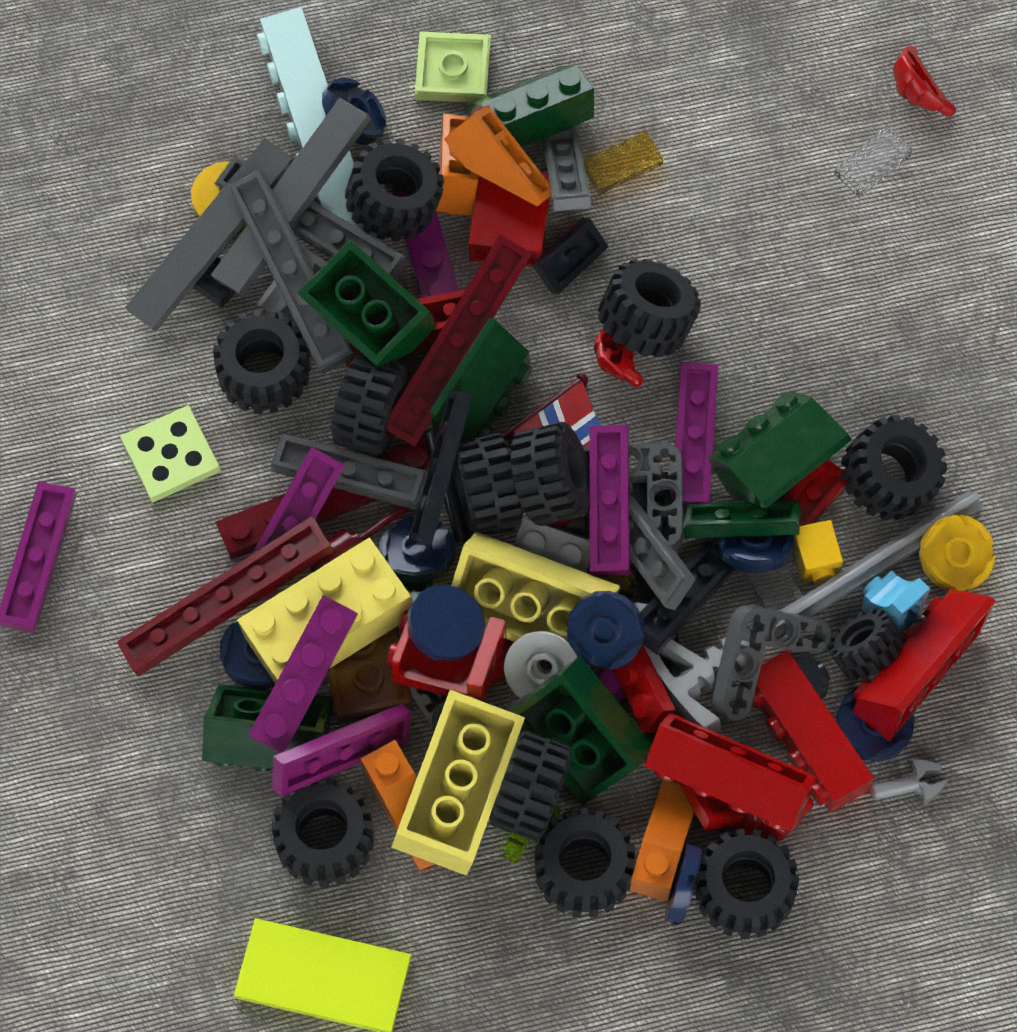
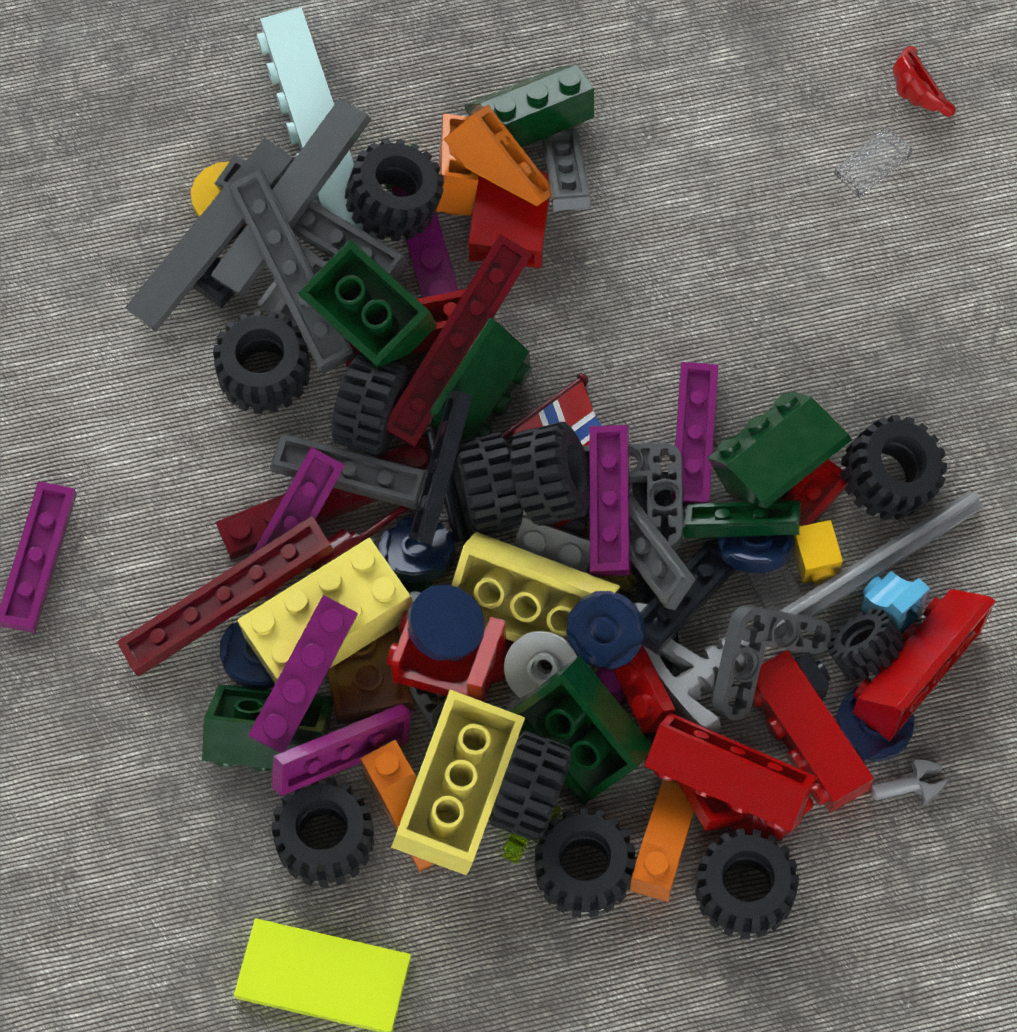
yellowish green tile [120,405,221,503] -> none
dark blue tile [322,77,386,145] -> none
yellowish green tile [415,32,491,102] -> none
black plate [532,217,609,294] -> none
clear yellow tile [584,131,664,195] -> none
red piece [594,328,644,387] -> none
black tyre [598,259,701,357] -> none
dark blue tile [665,844,703,925] -> none
yellow tile [919,515,995,591] -> none

